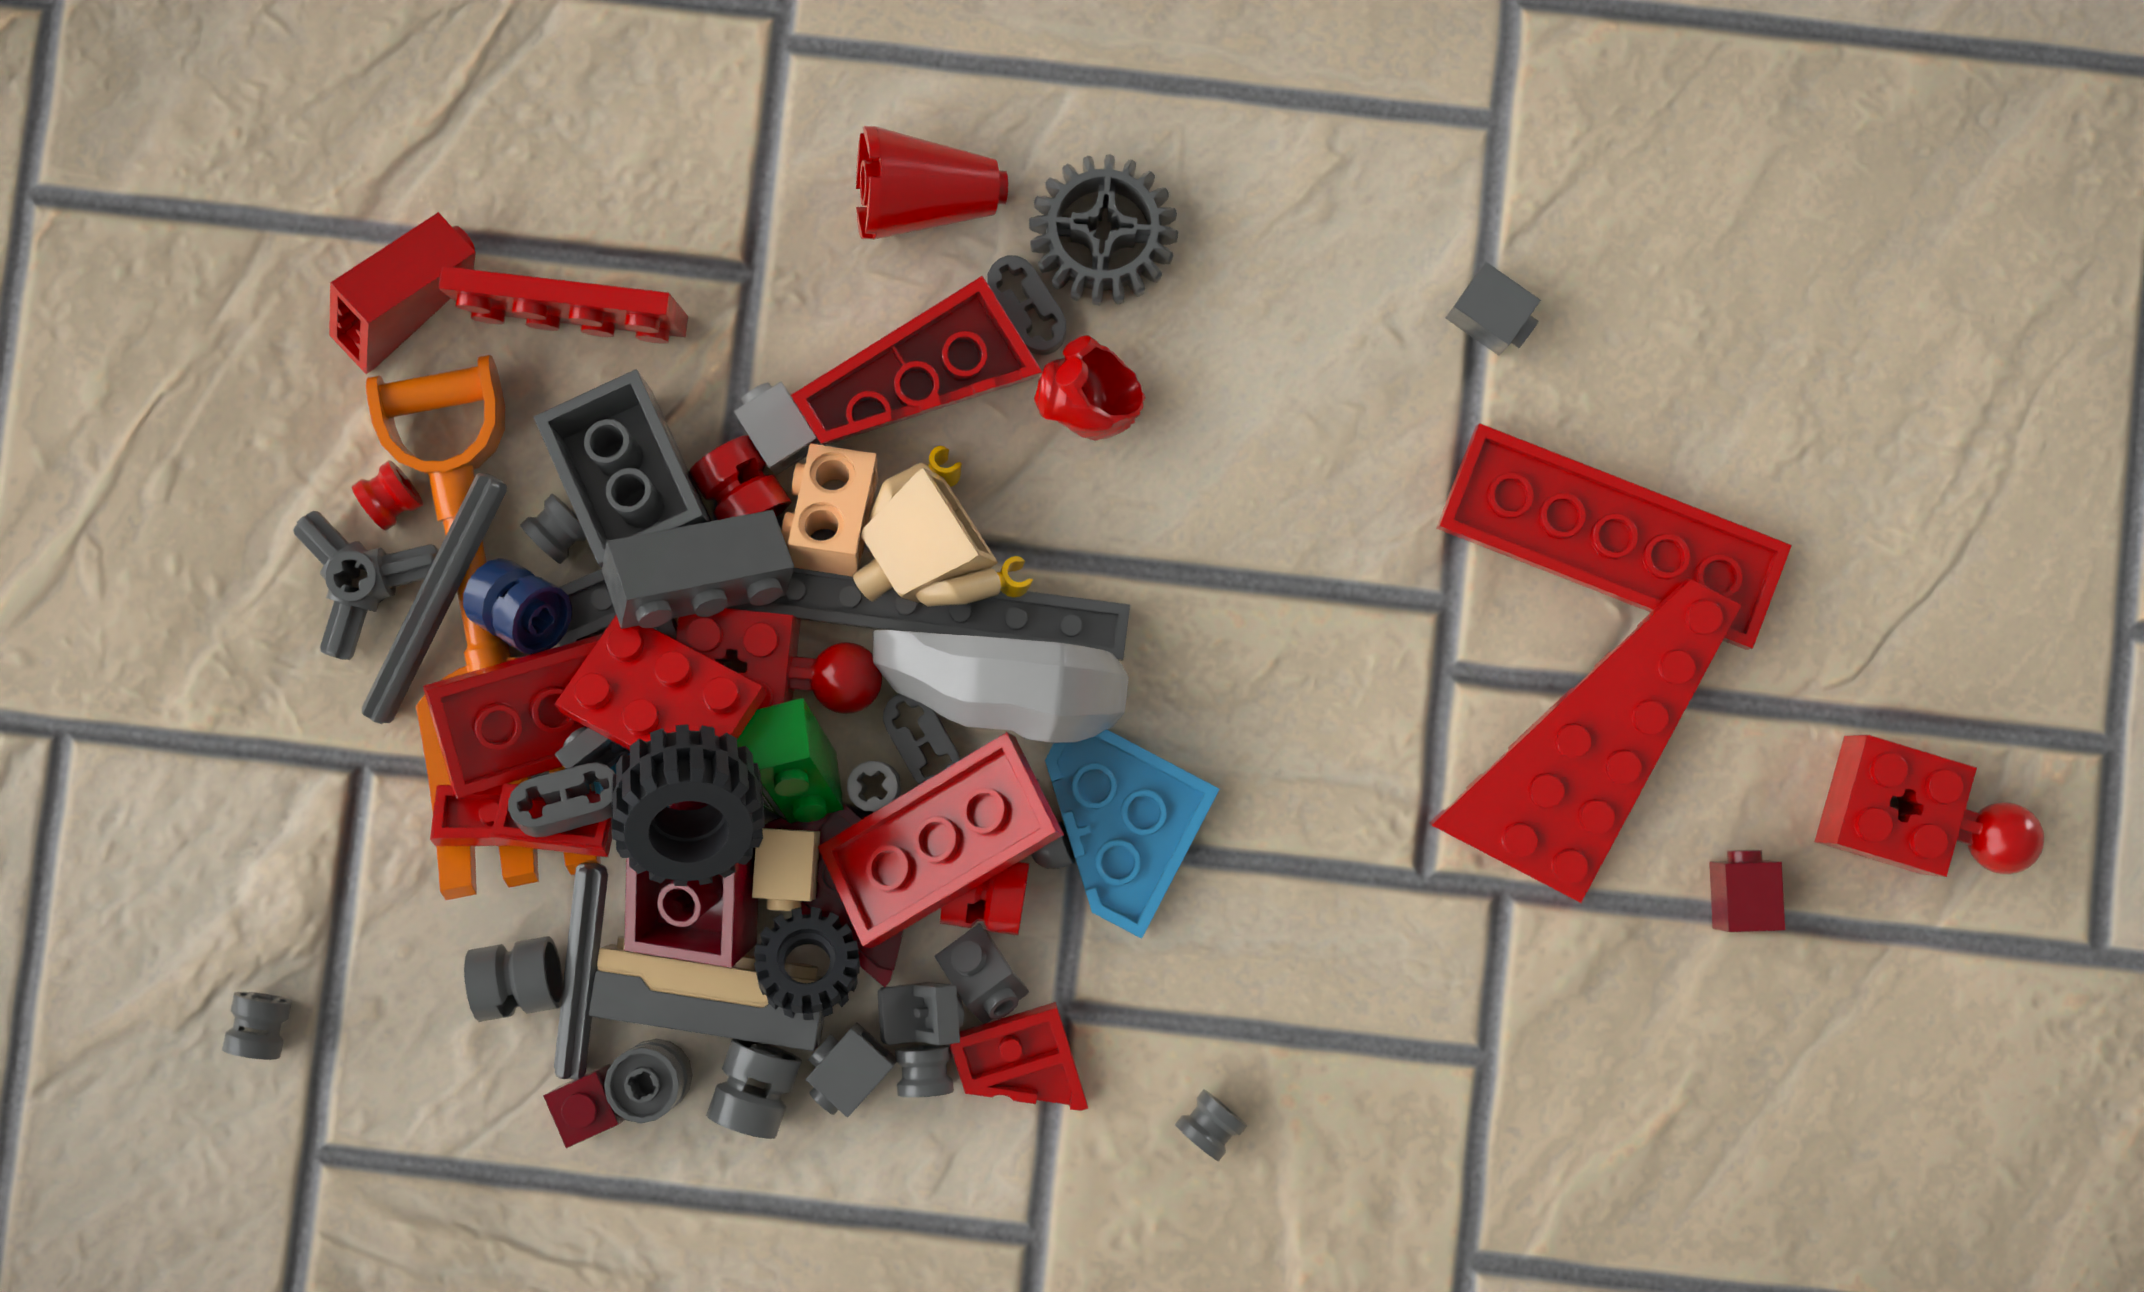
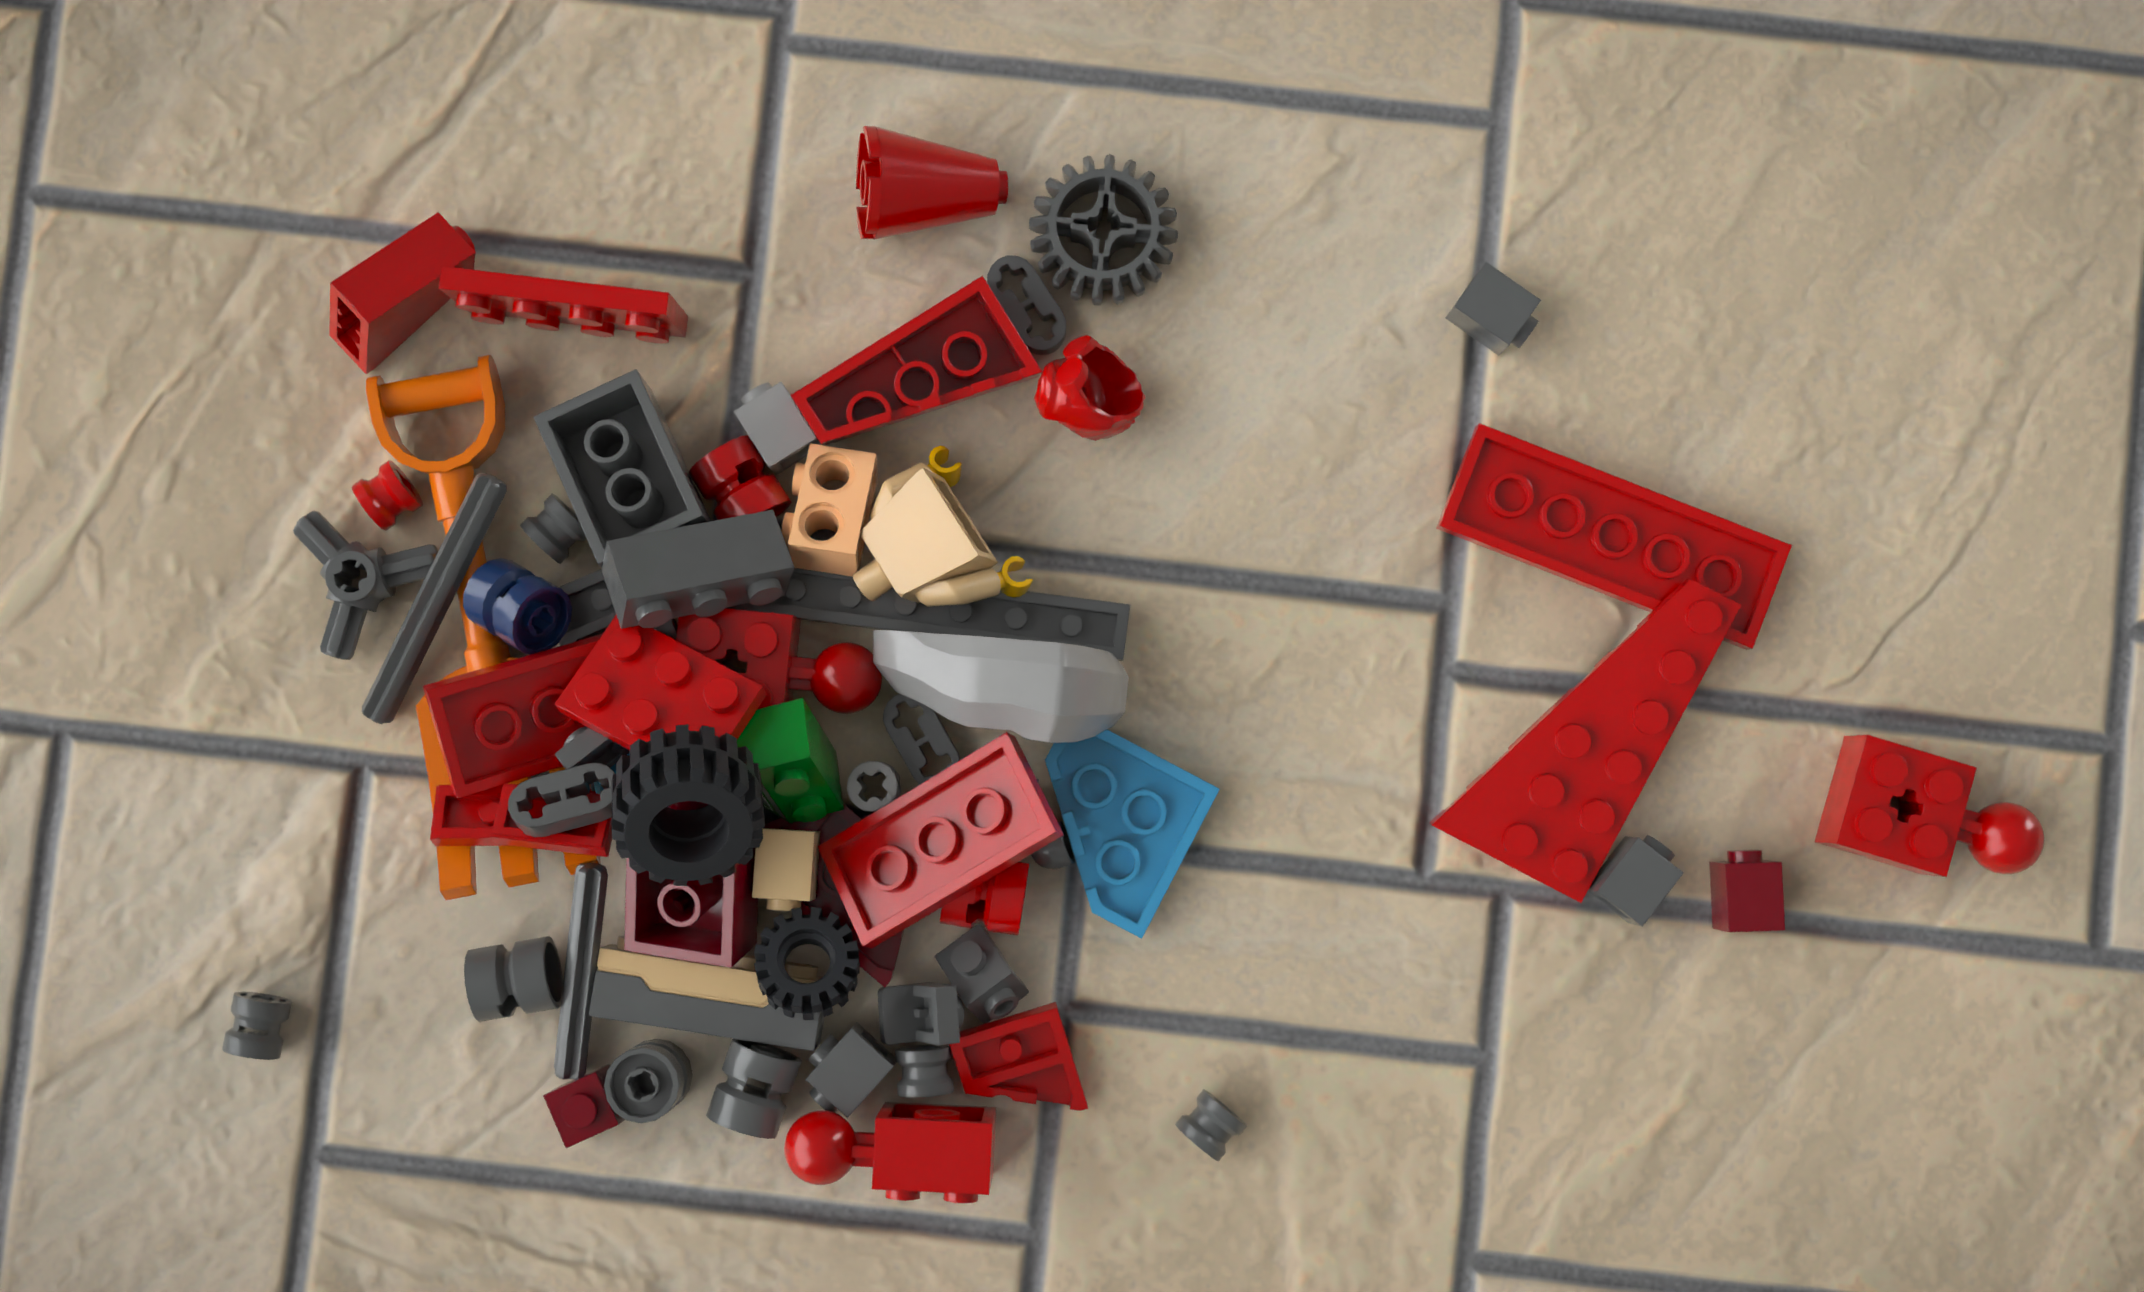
none -> red brick [784,1102,997,1203]
none -> dark grey brick [1588,835,1683,927]

